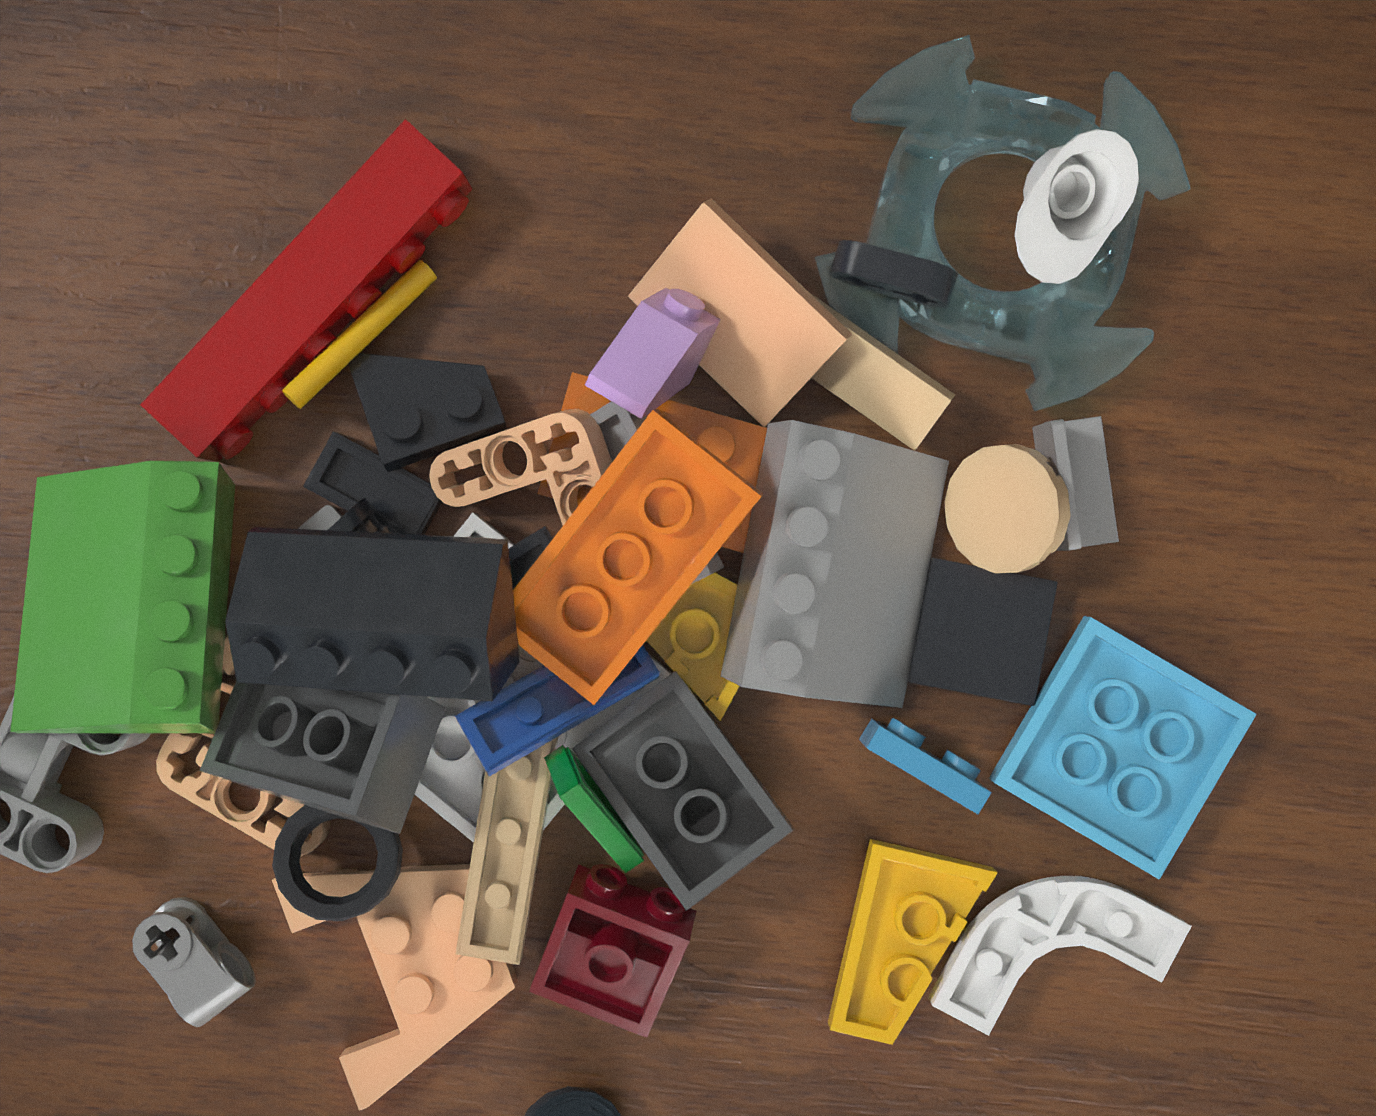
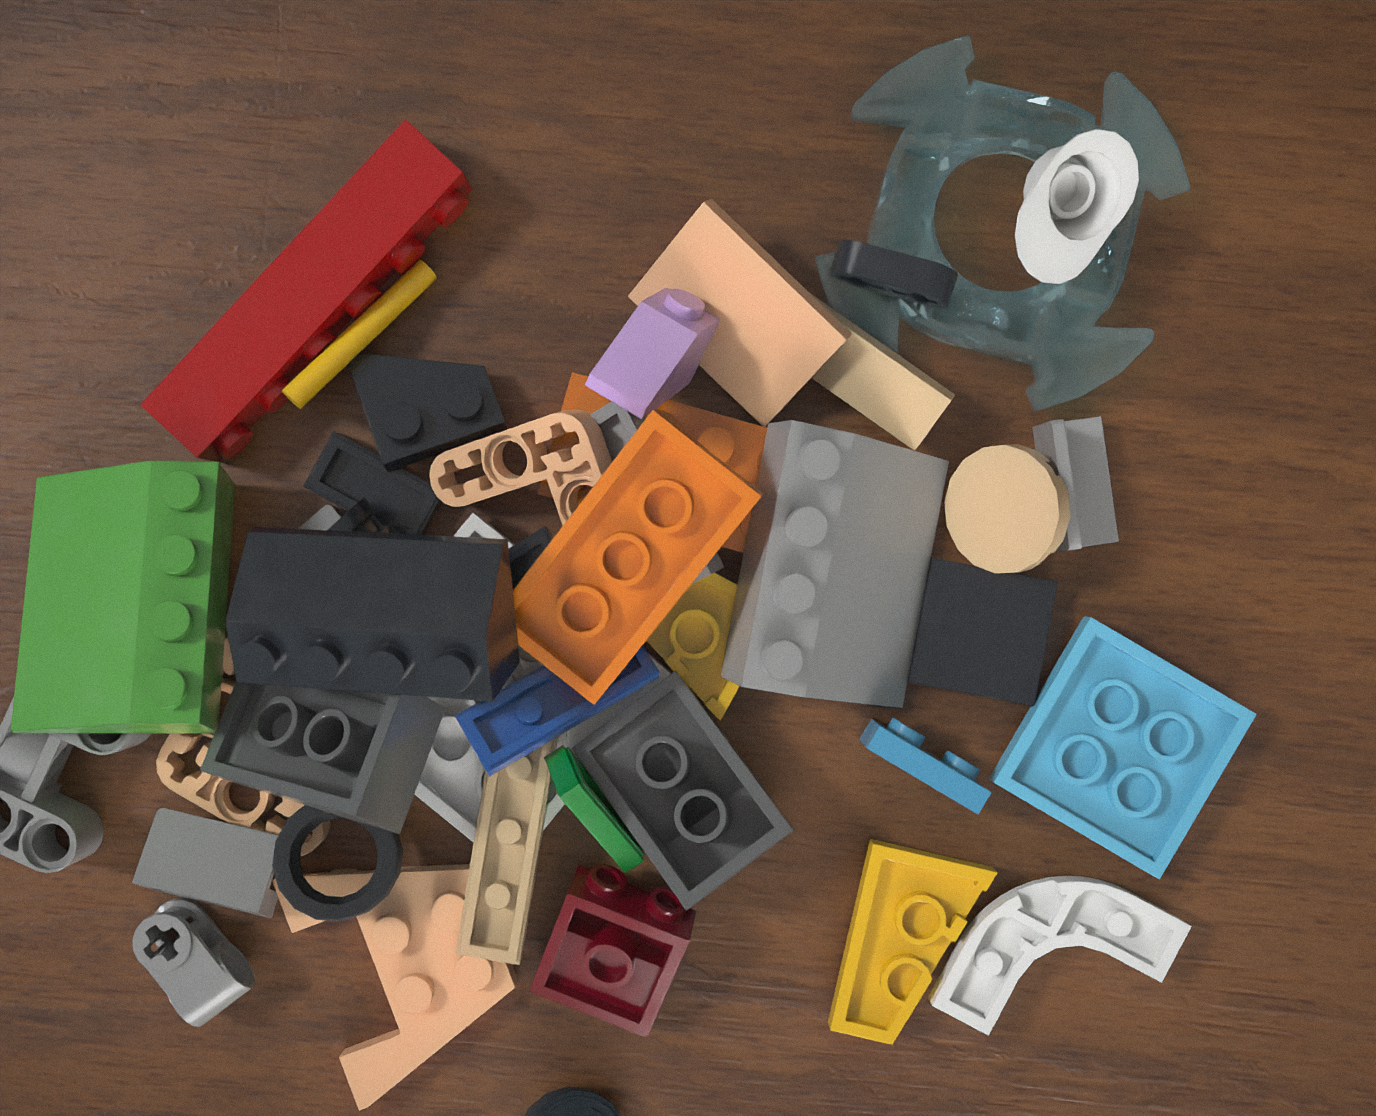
none -> light grey panel [132,808,278,918]

